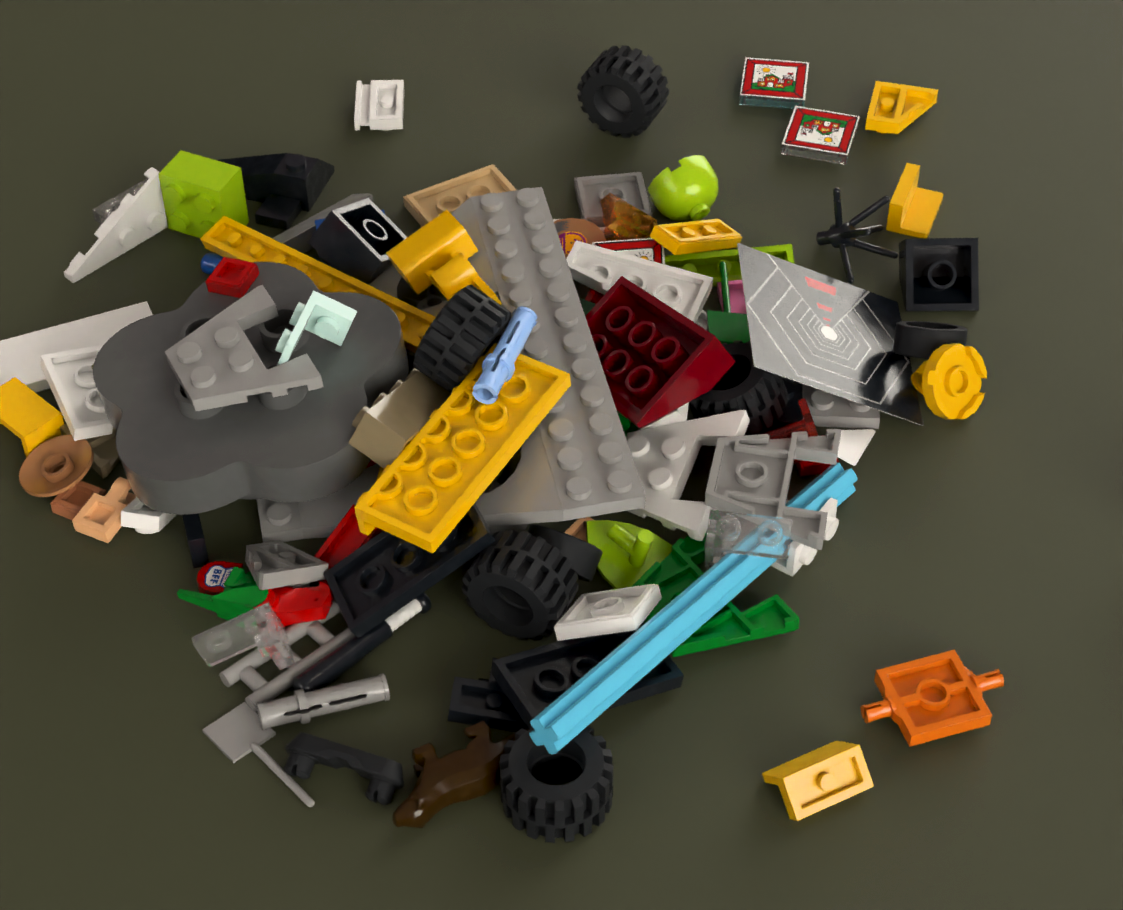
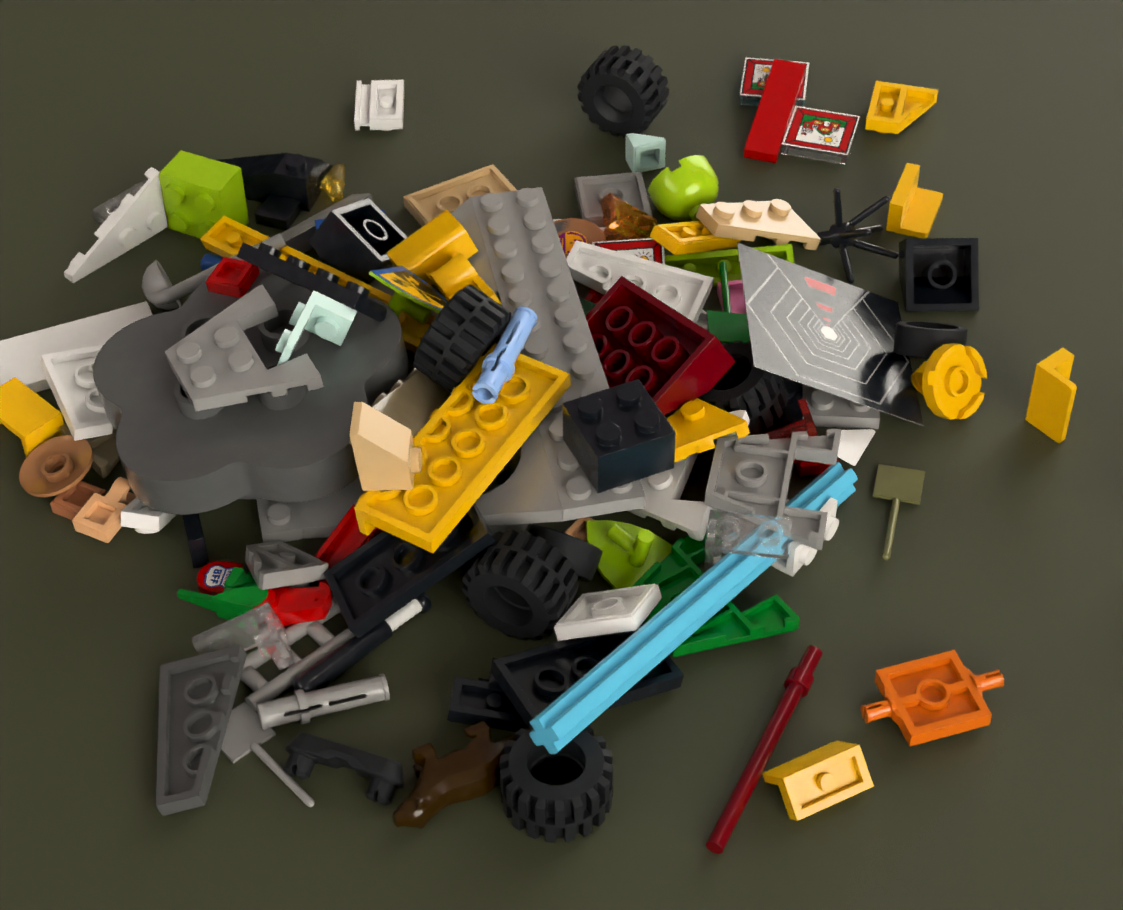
none -> light grey piece [142,233,287,311]
none -> dark grey wing [156,645,247,816]
none -> black hinge [237,242,387,322]
none -> clear yellow bar [320,164,346,202]
none -> tan slope [349,402,422,491]
none -> shield [369,266,448,324]
none -> black brick [562,379,676,493]
none -> light aqua slope [625,133,666,172]
none -> yellow wing [666,398,750,463]
none -> tan wing [696,199,821,250]
none -> dark red bar [706,645,823,854]
none -> red tile [744,58,806,163]
none -> olive piece [873,464,925,561]
none -> yellow panel [1025,347,1077,443]

